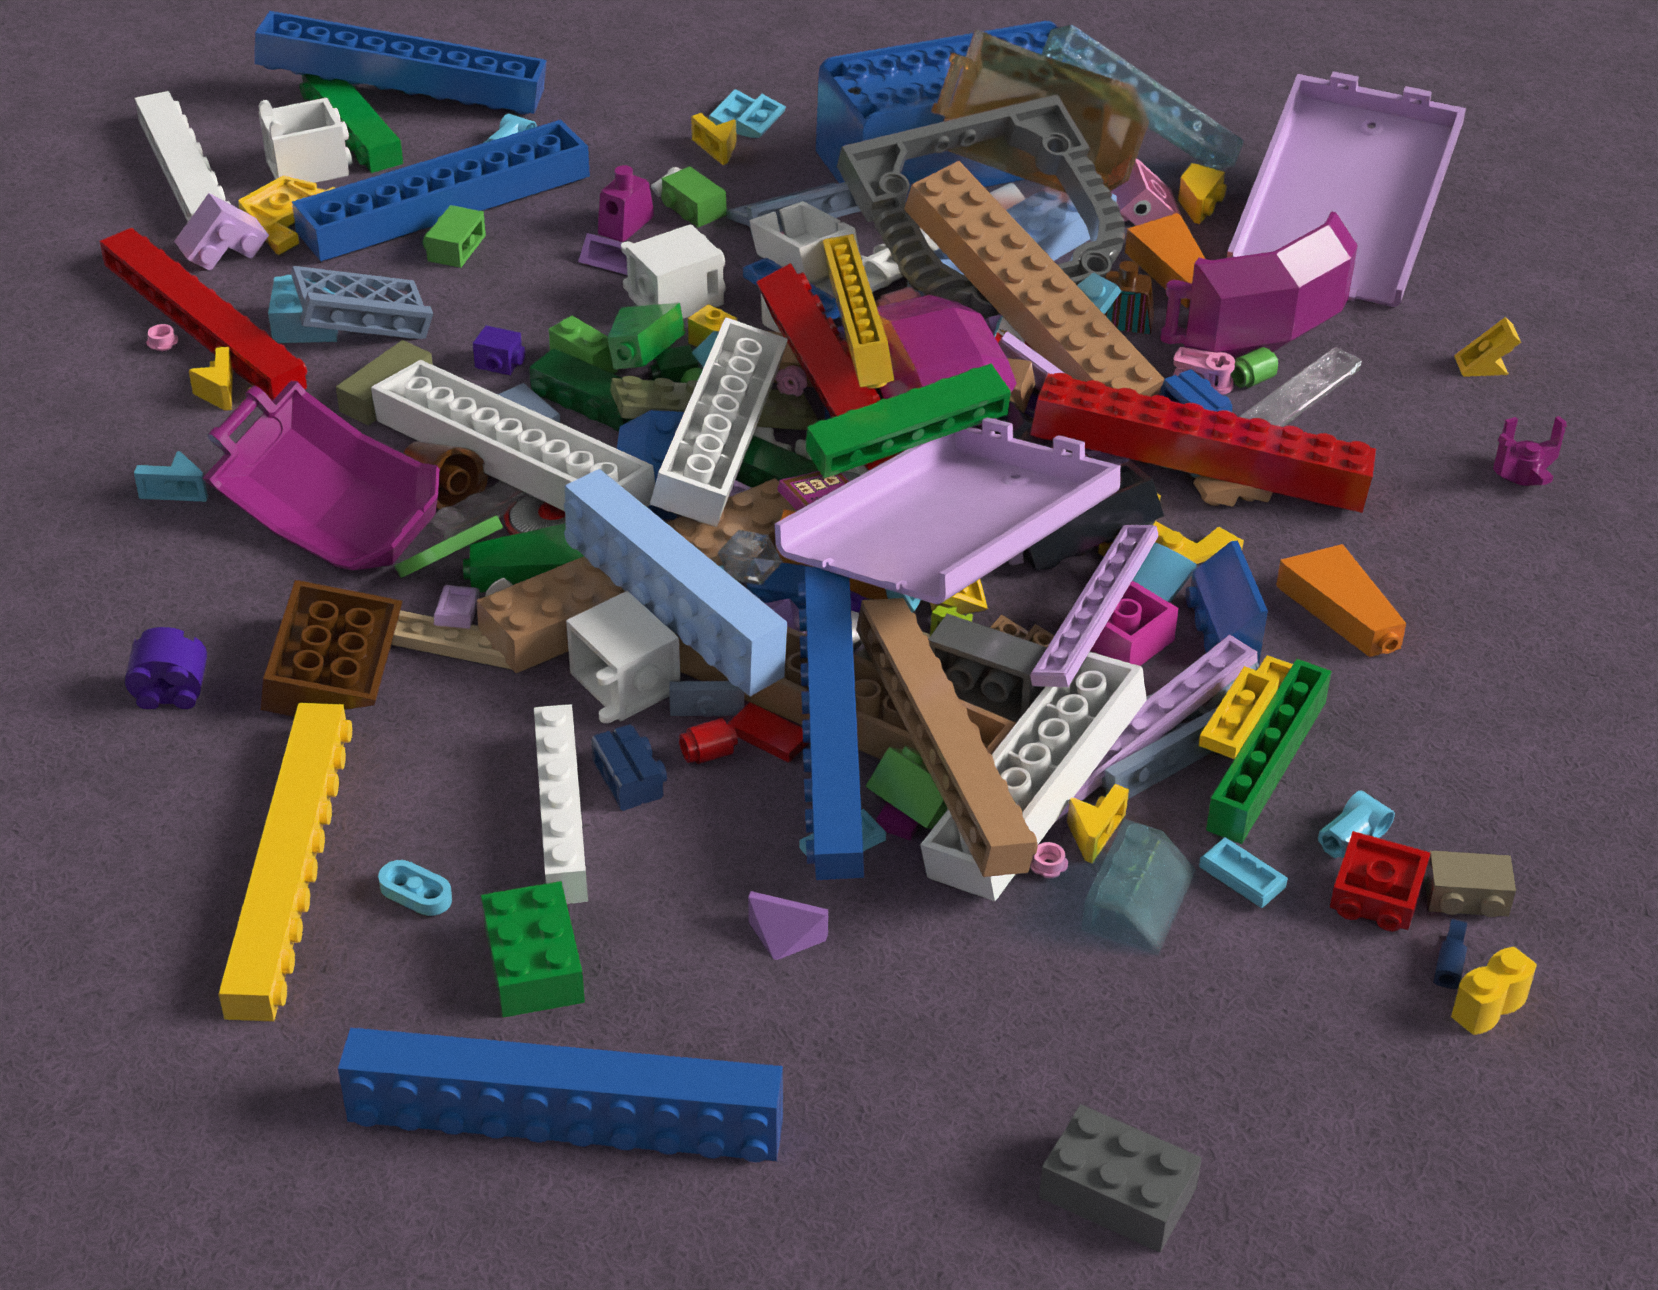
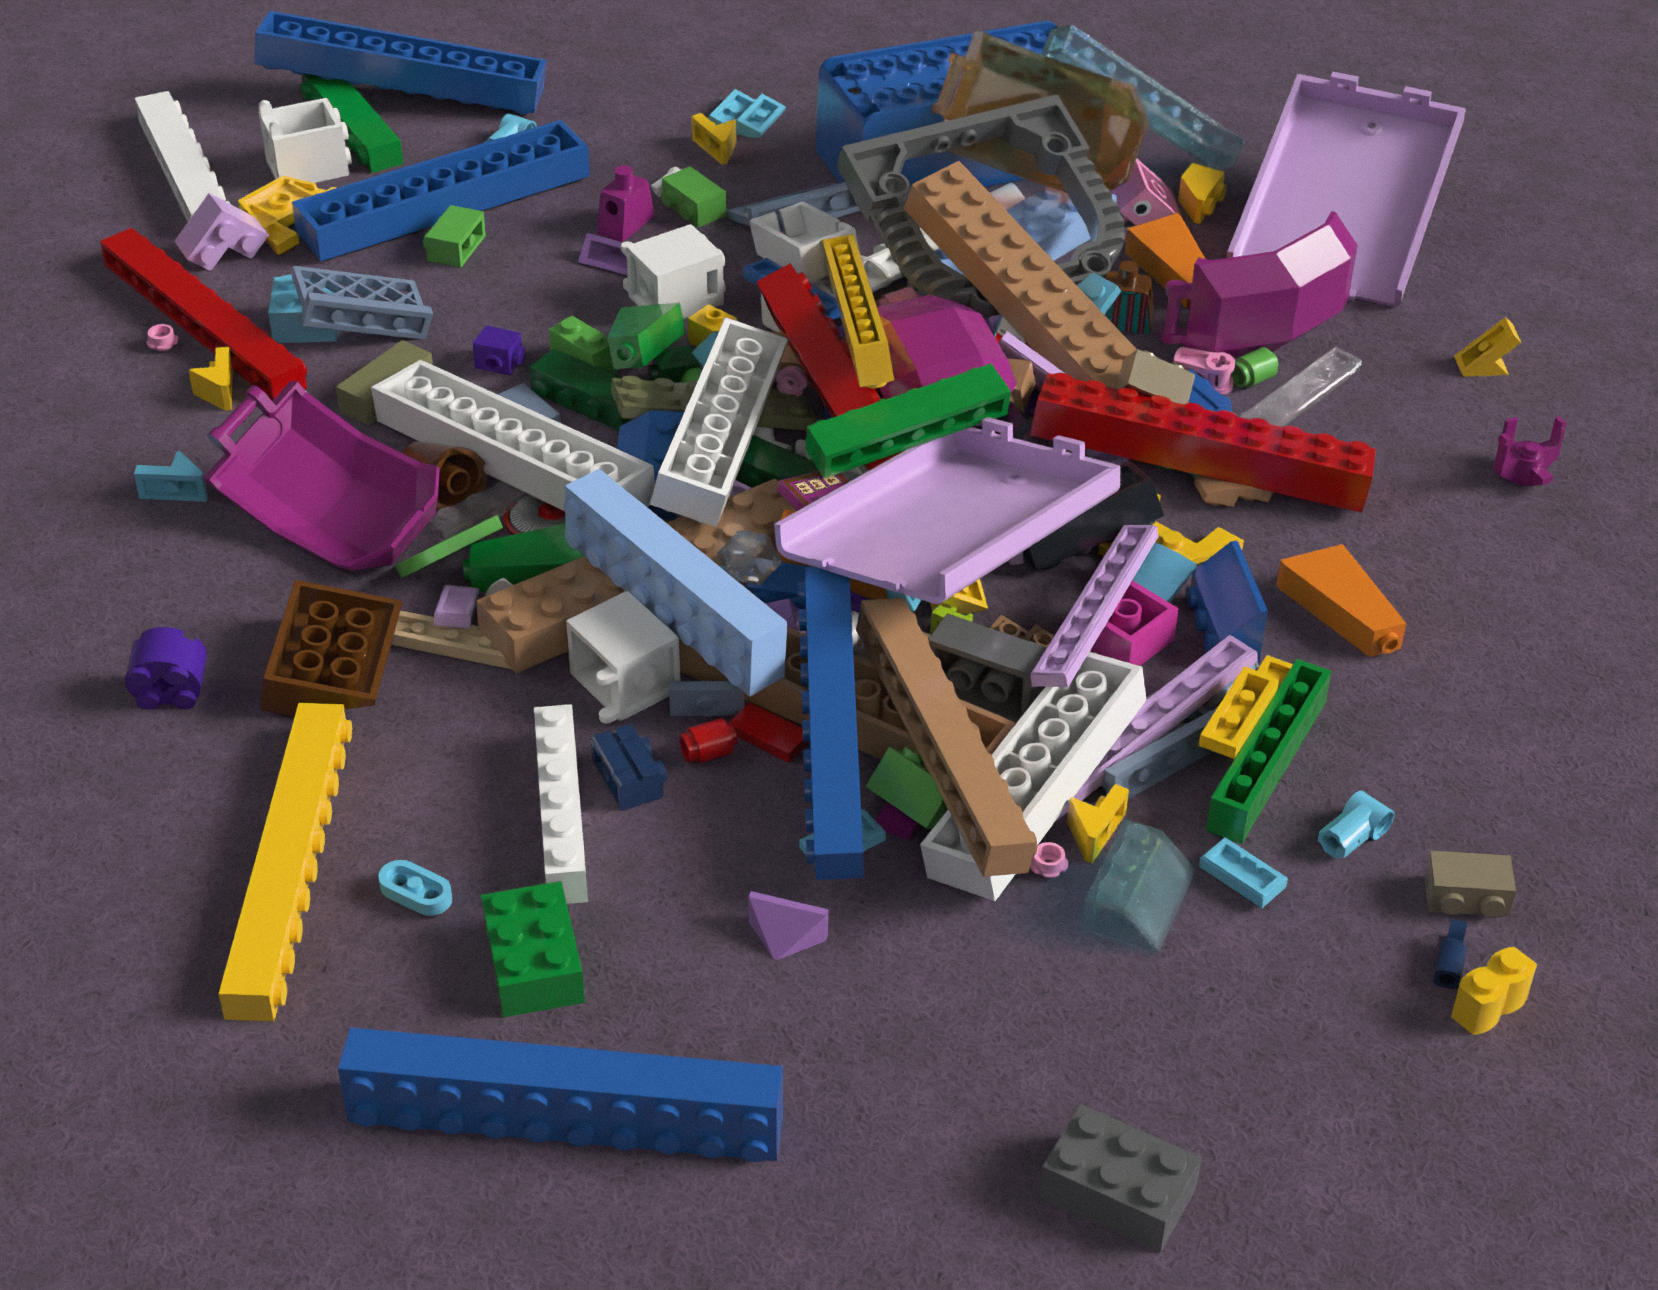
red plate [1330,831,1431,931] -> none
none -> dark tan brick [1116,349,1195,404]

